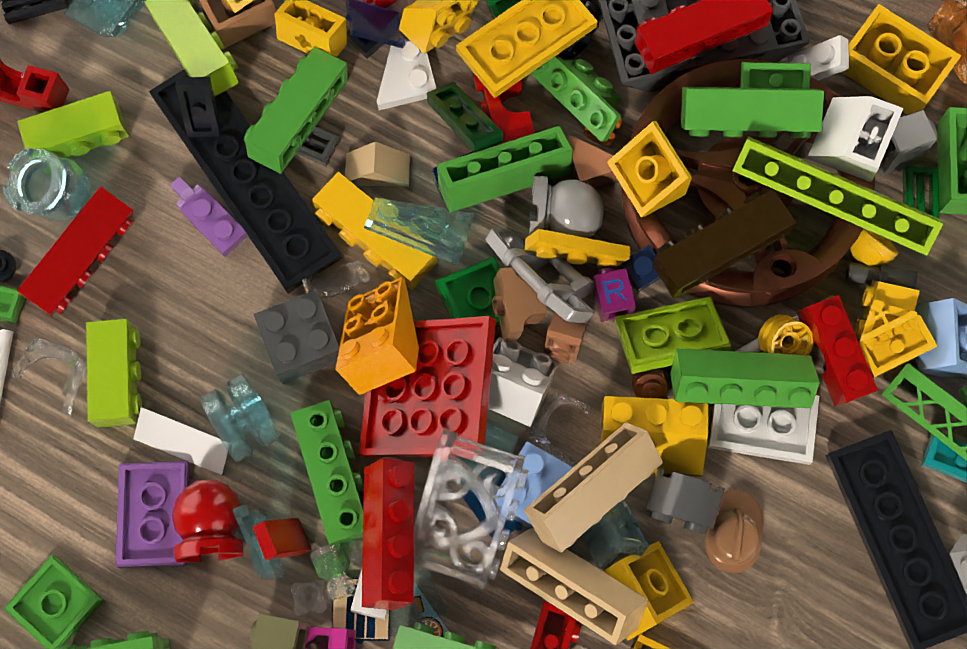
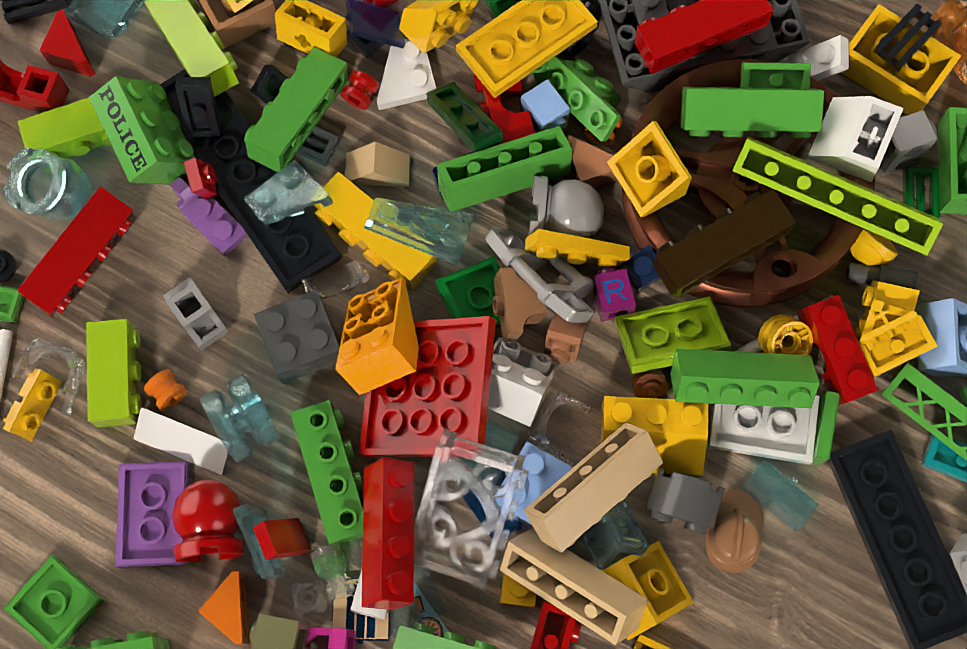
none -> yellow hinge [3,368,63,442]
none -> red slope [39,9,96,77]
none -> bright green brick [89,76,195,185]
none -> orange wheel [144,369,188,411]
none -> light grey brick [163,277,229,351]
none -> red plate [183,158,218,199]
none -> orange slope [198,571,249,645]
none -> clear light blue wing [244,160,333,225]
none -> black plate [250,64,288,104]
none -> red wheel [340,70,380,110]
none -> yellow plate [500,573,536,608]
none -> light blue brick [521,79,570,132]
none -> clear light blue panel [741,459,819,532]
none -> bright green tile [811,391,840,465]
none -> black tile [873,3,943,72]

